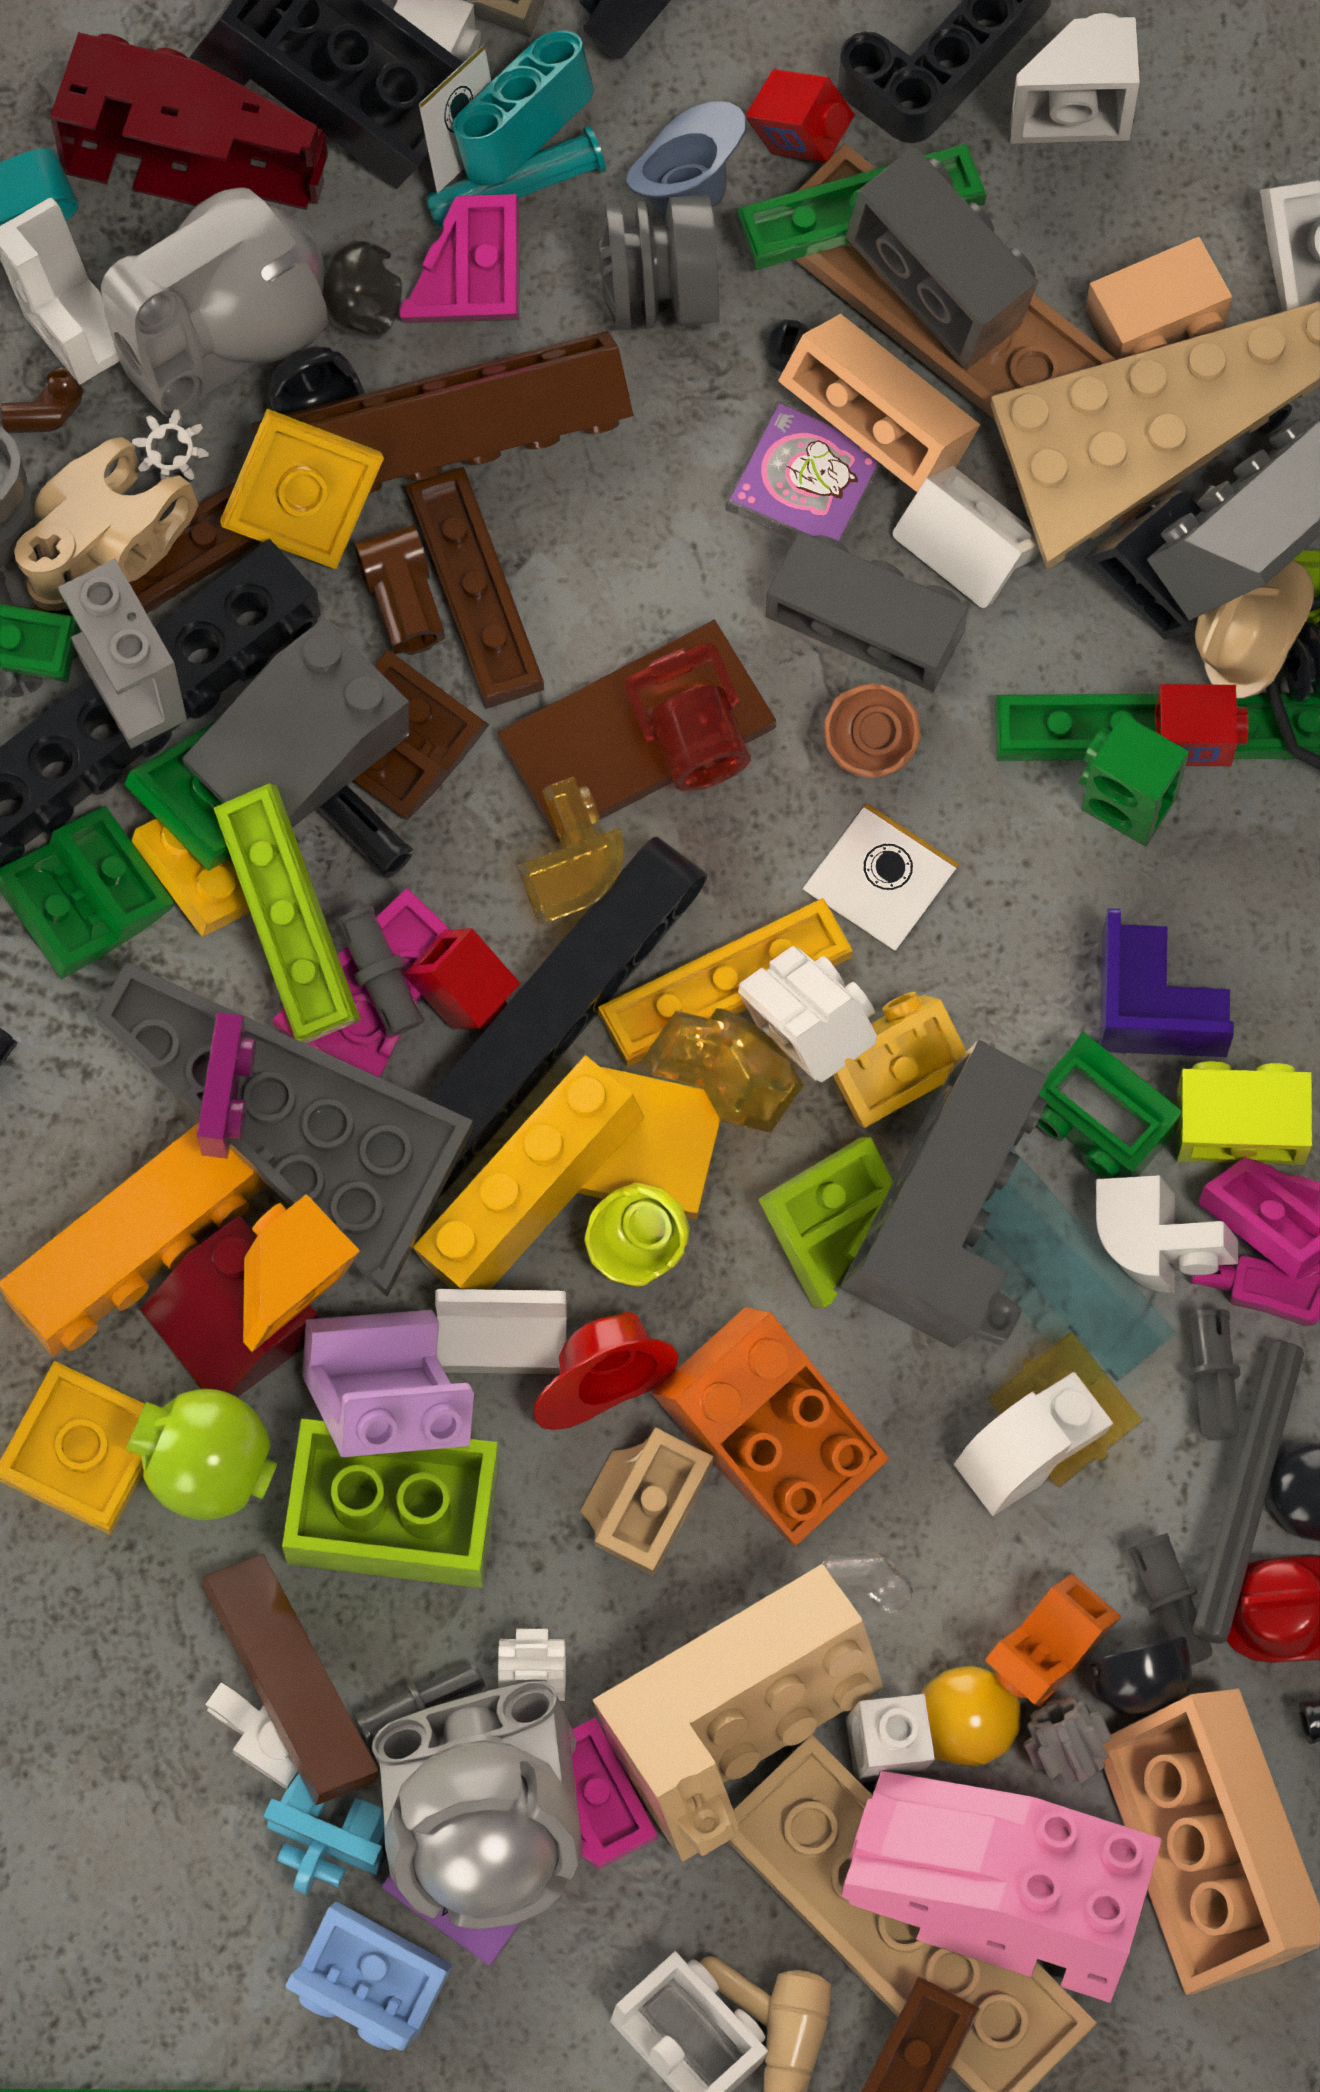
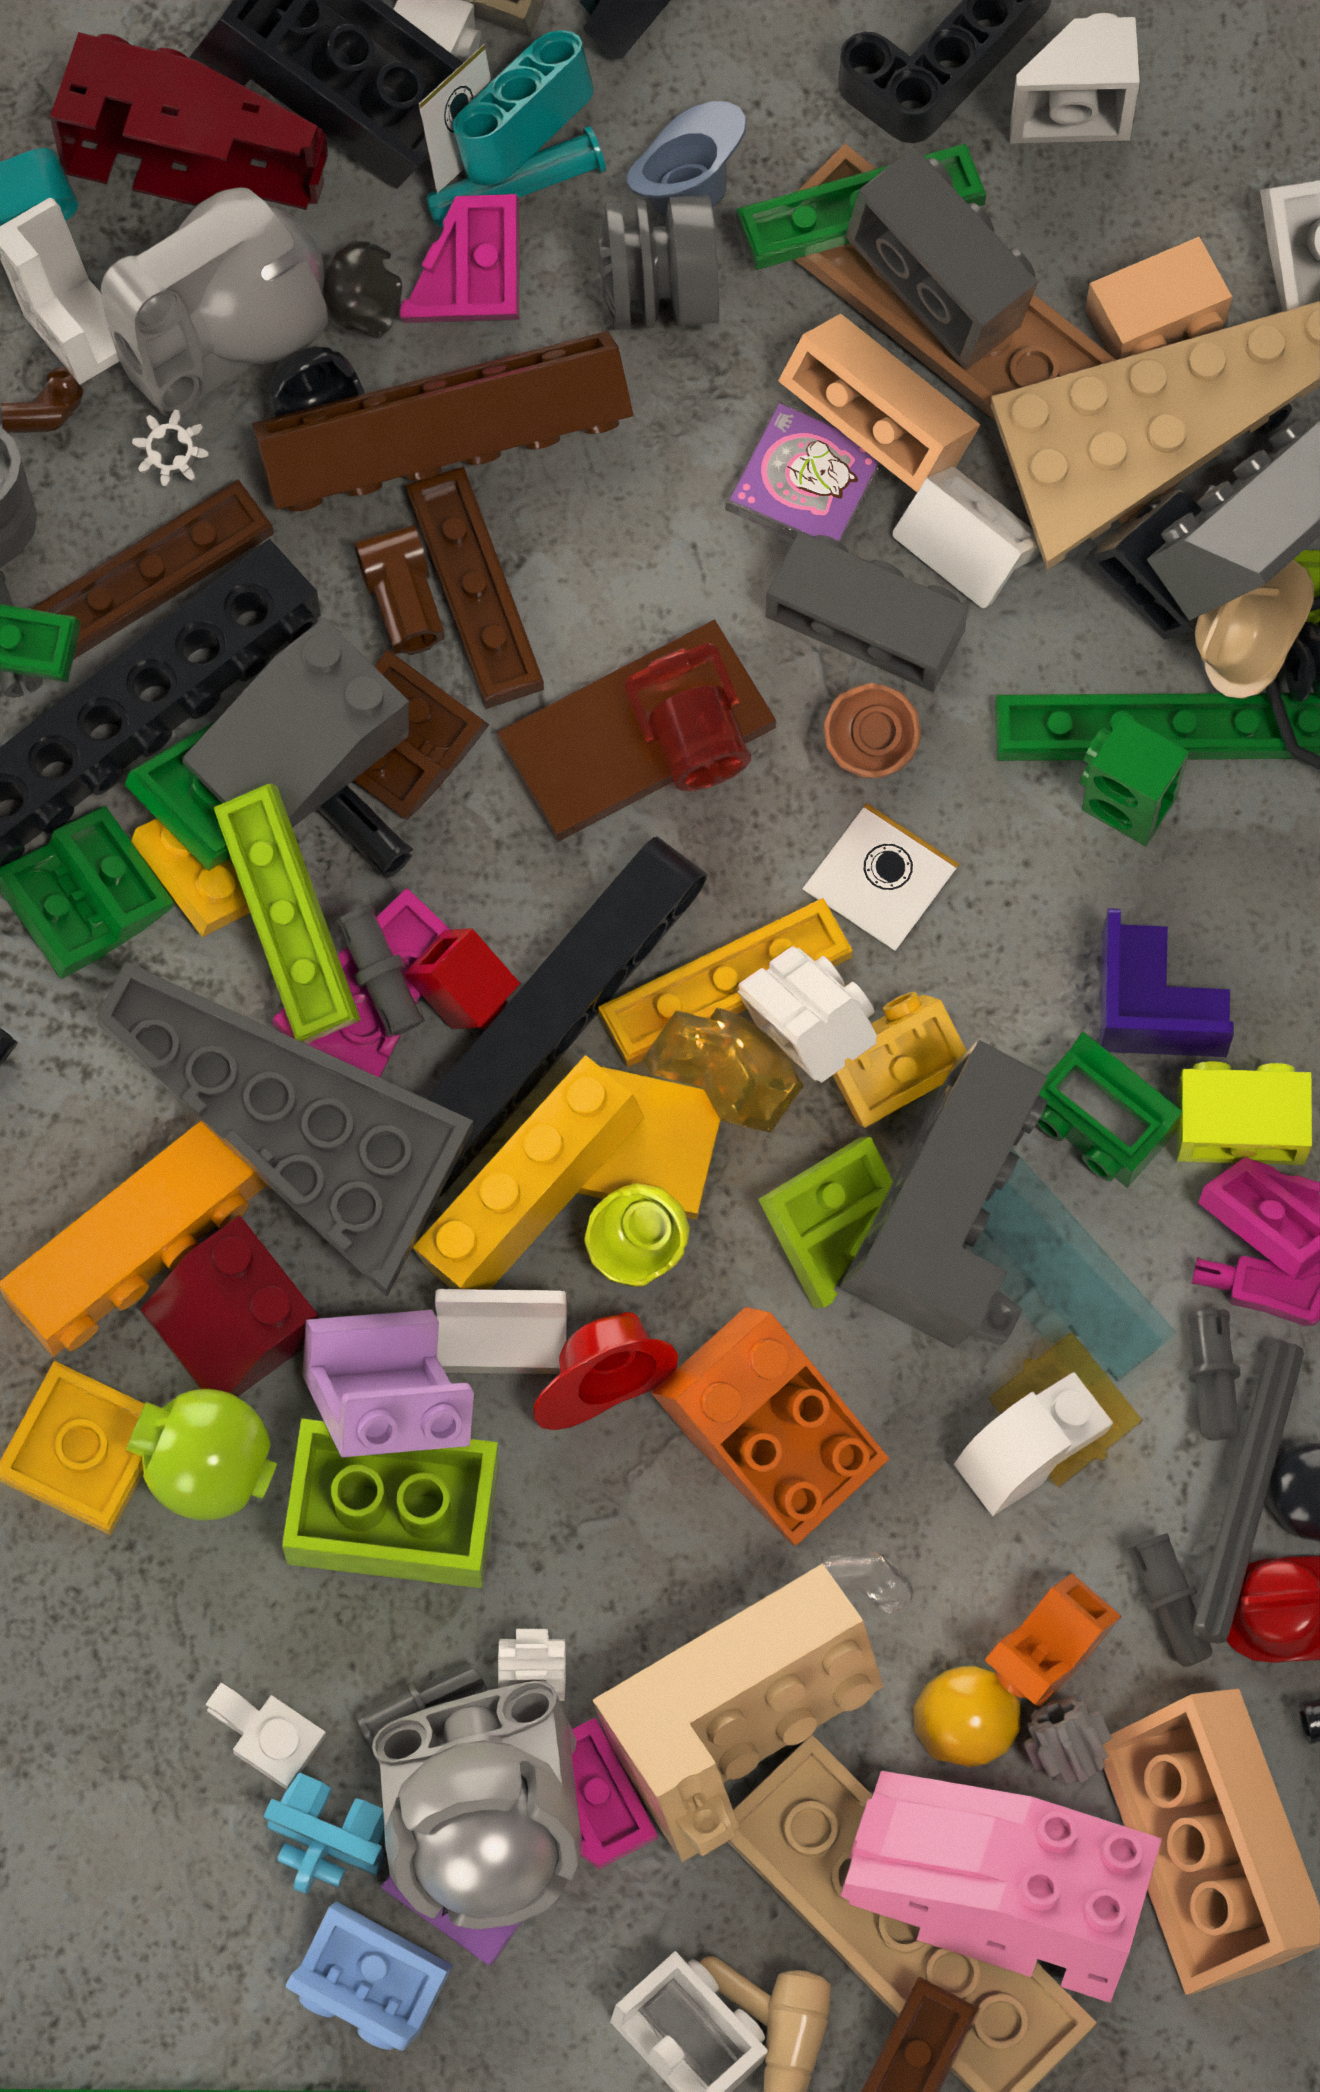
tan piece [14,437,199,611] -> none
light grey panel [58,559,187,749] -> none
magenta plate [197,1012,256,1159] -> none
reddish brown tile [202,1553,379,1805] -> none
yellow tile [220,409,384,569] -> none
light orange slope [243,1194,360,1352] -> none
clear yellow brick [517,777,624,925] -> none
tan slope [580,1427,713,1576] -> none
red brick [745,69,855,163] -> none
black hinge [766,319,810,372] -> none
white brick [845,1694,935,1783] -> none
black hair [1089,1636,1192,1717] -> none
white brick [1096,1175,1238,1293] -> none
red brick [1155,684,1248,767] -> none

